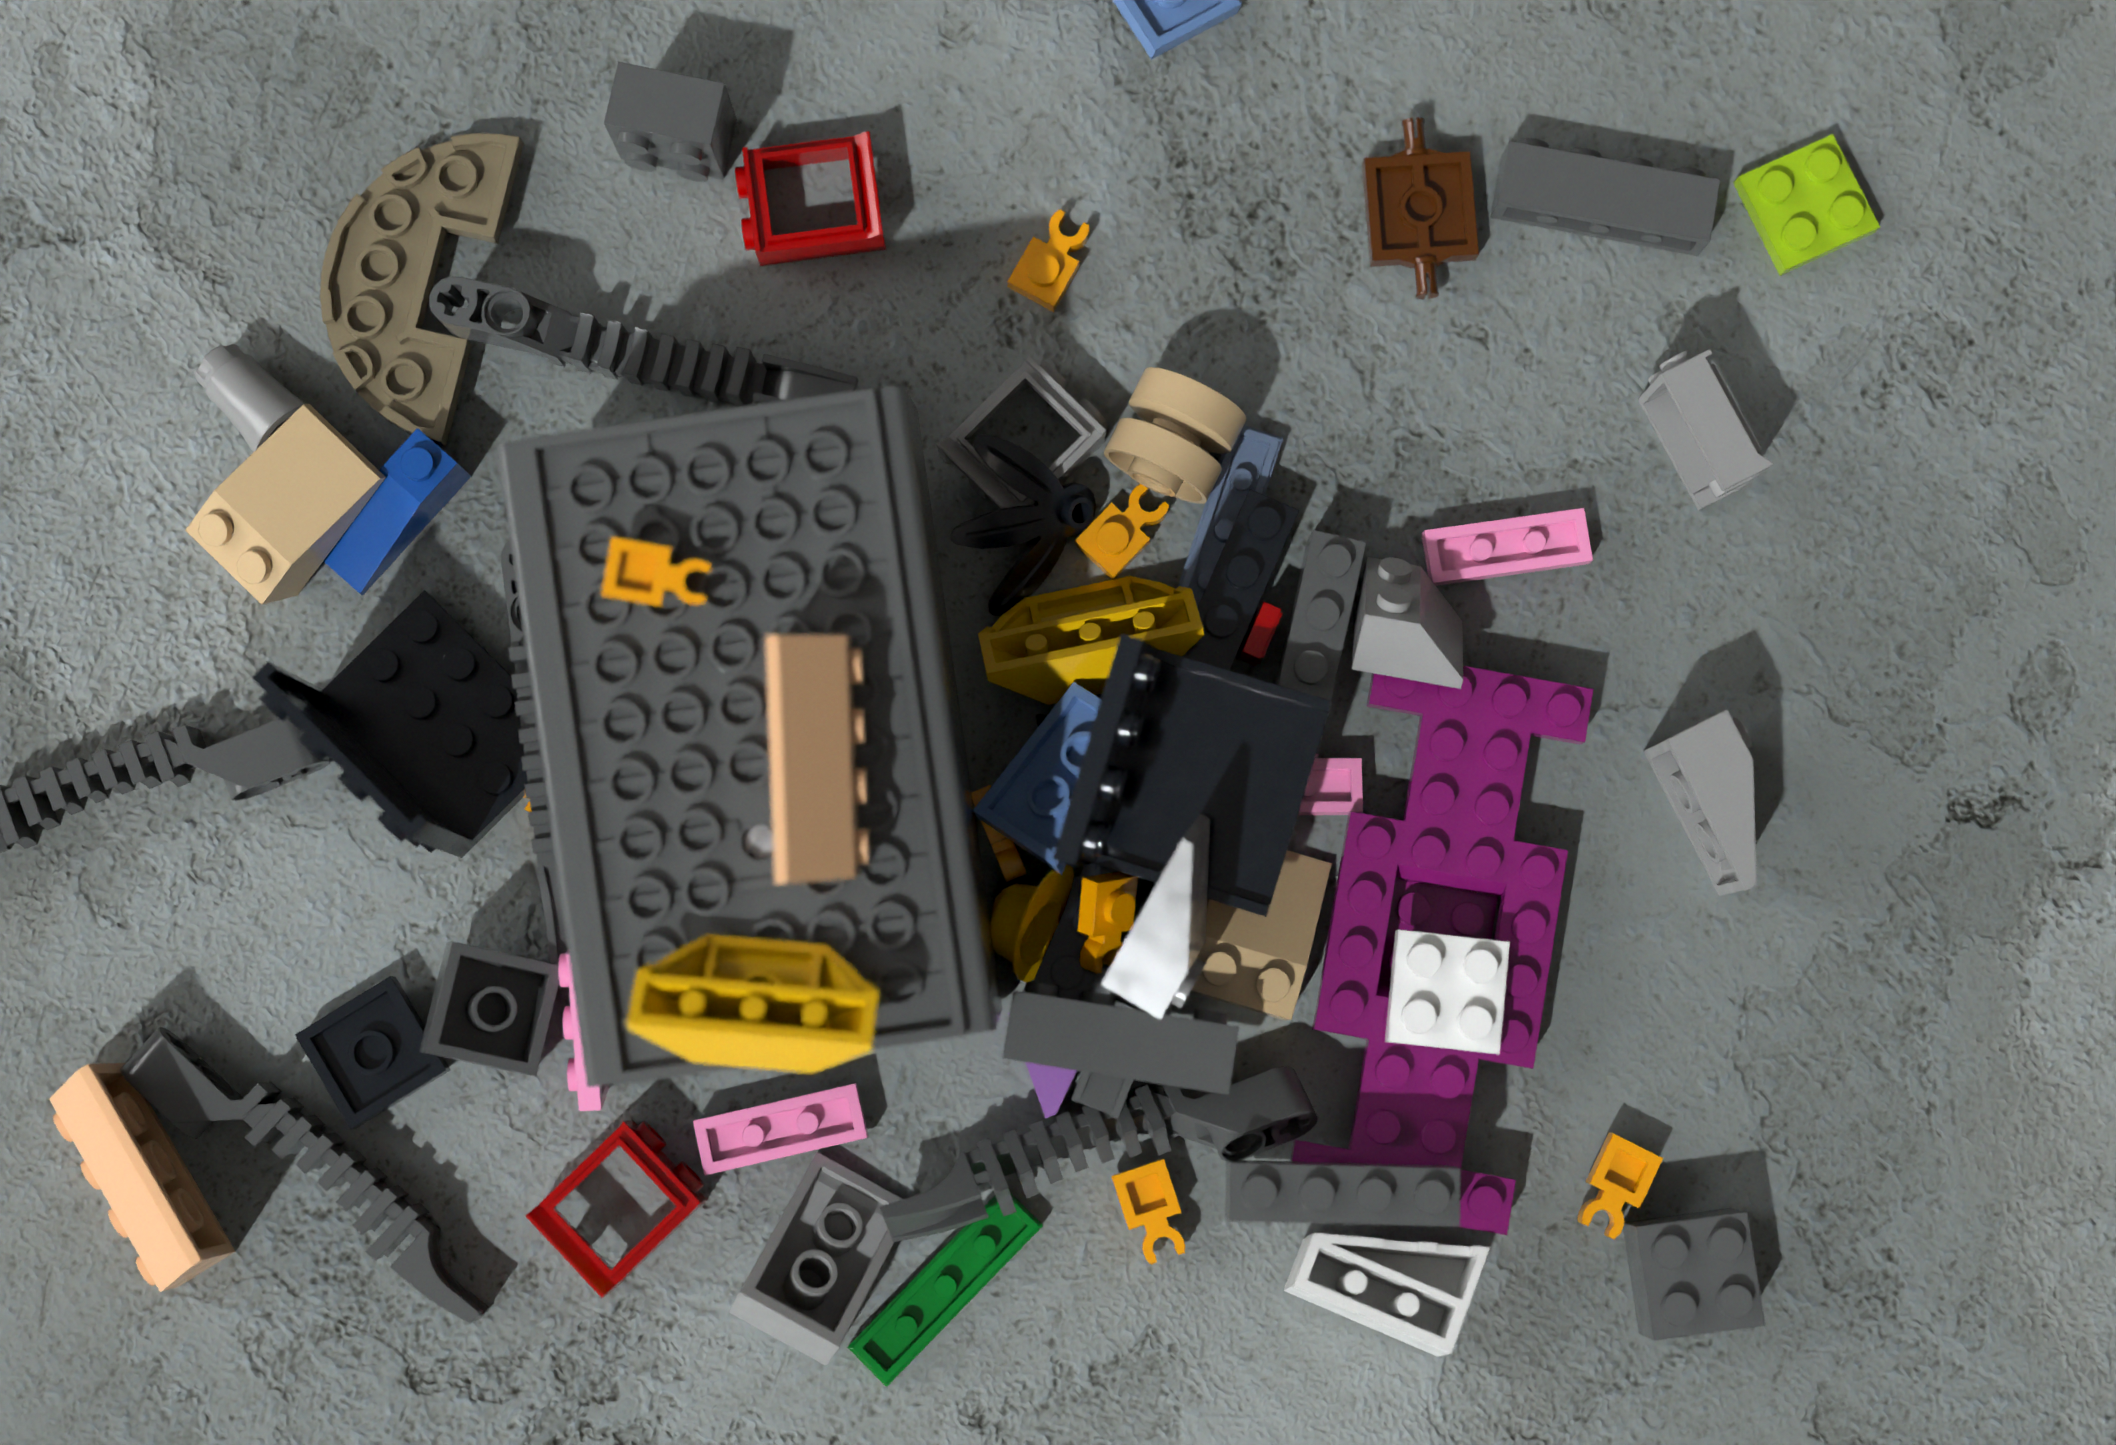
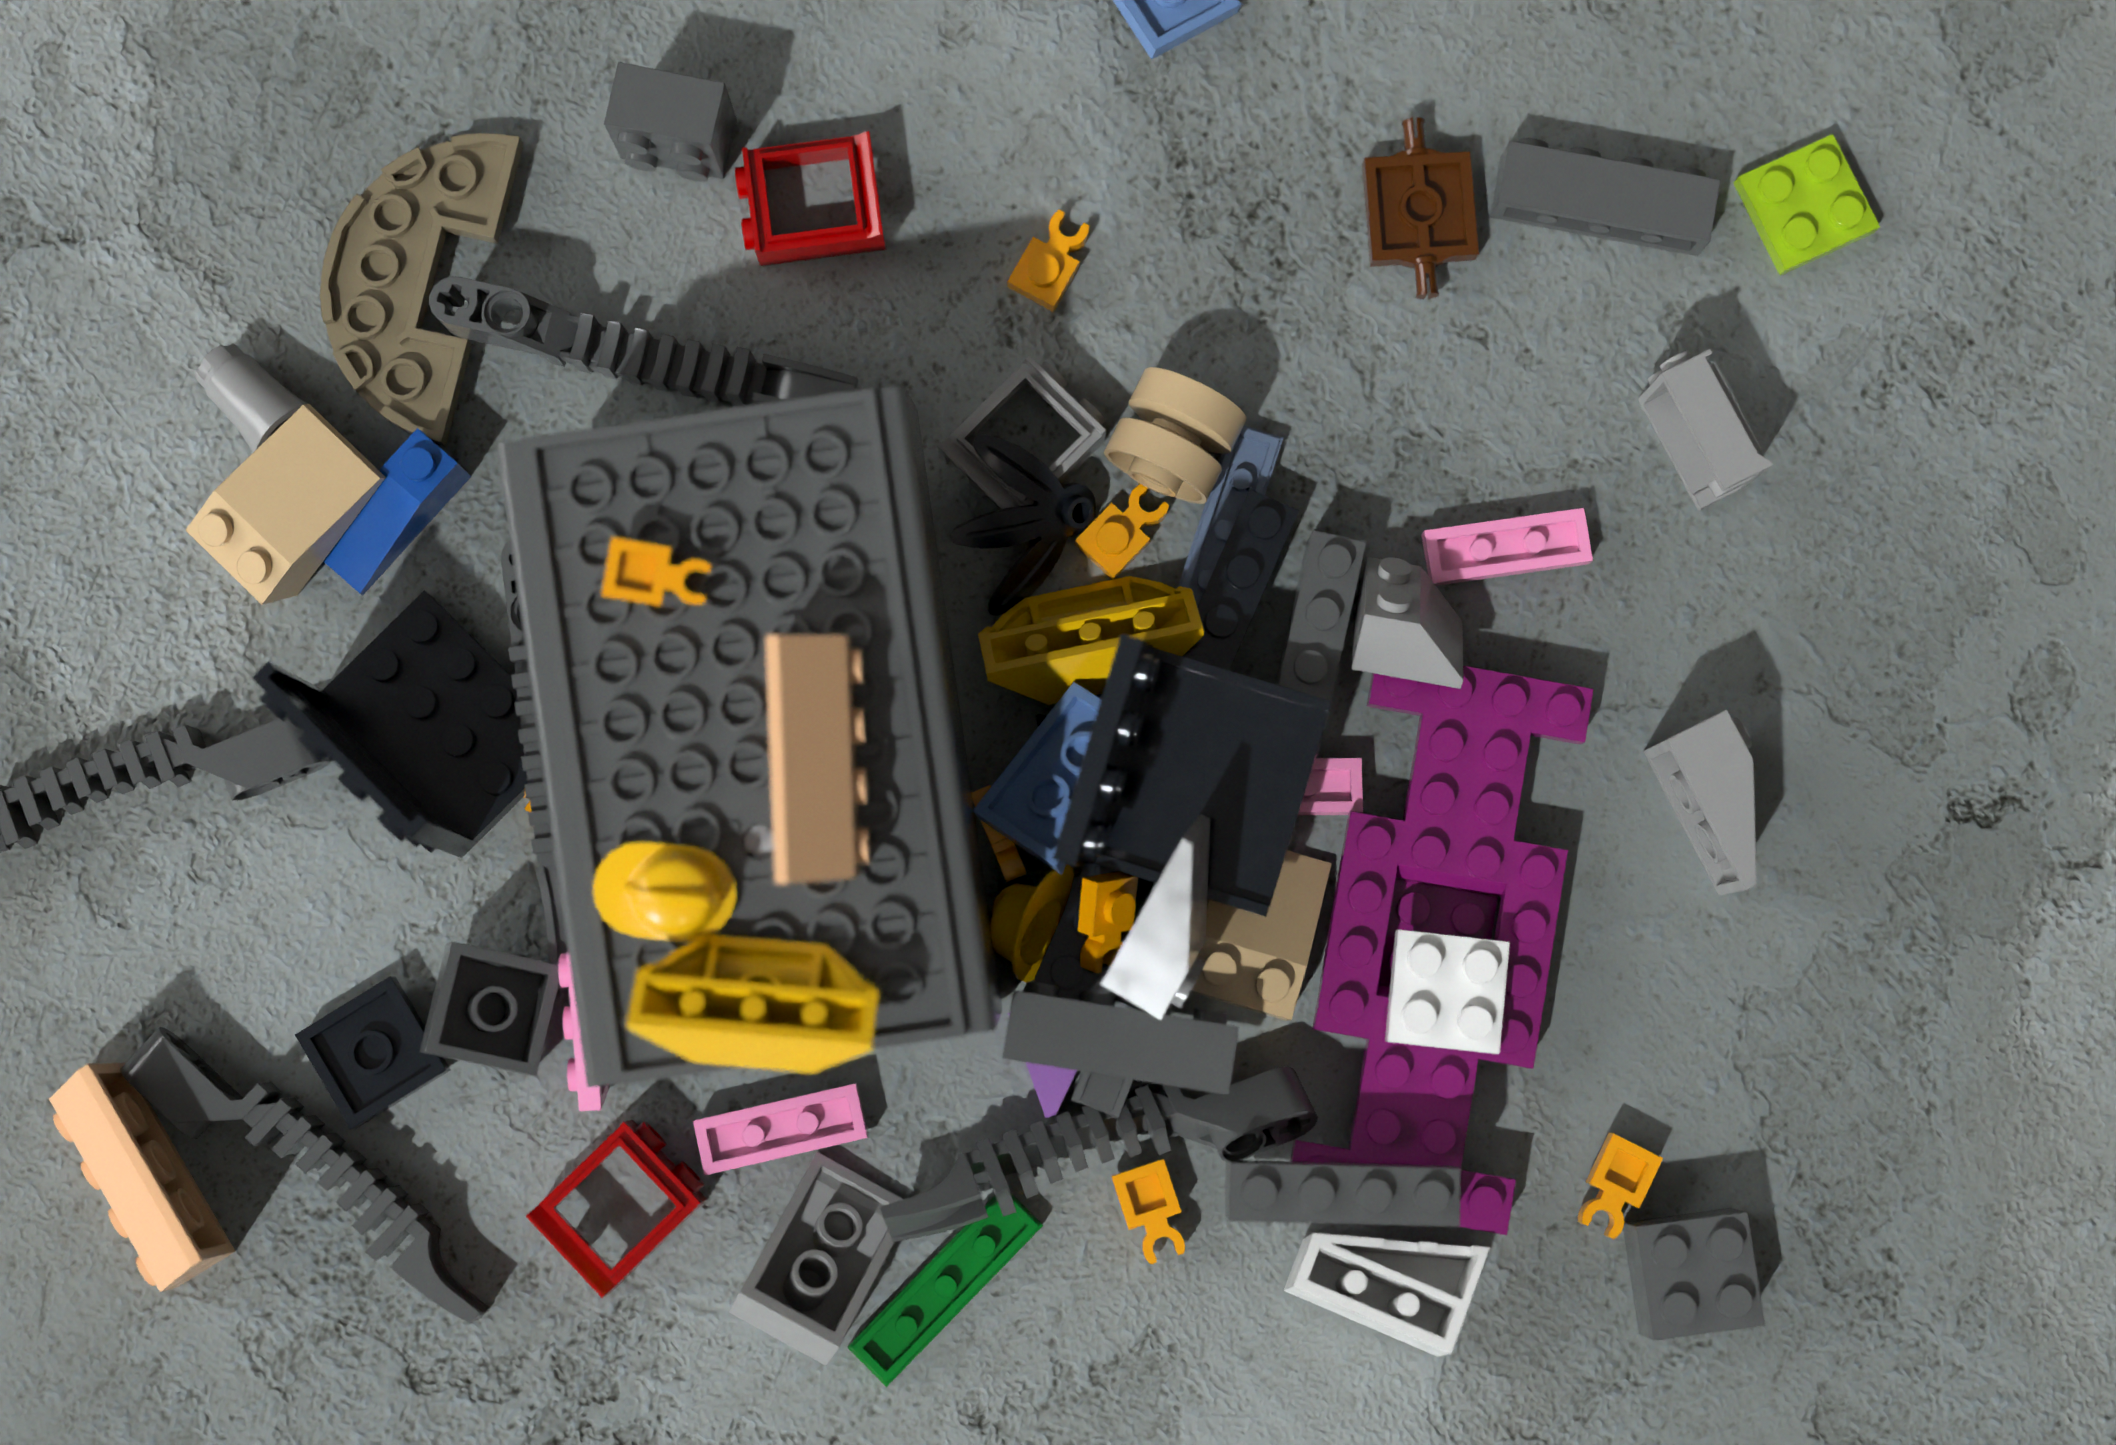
red tile [1239,602,1283,666] -> none
none -> yellow piece [593,842,736,941]

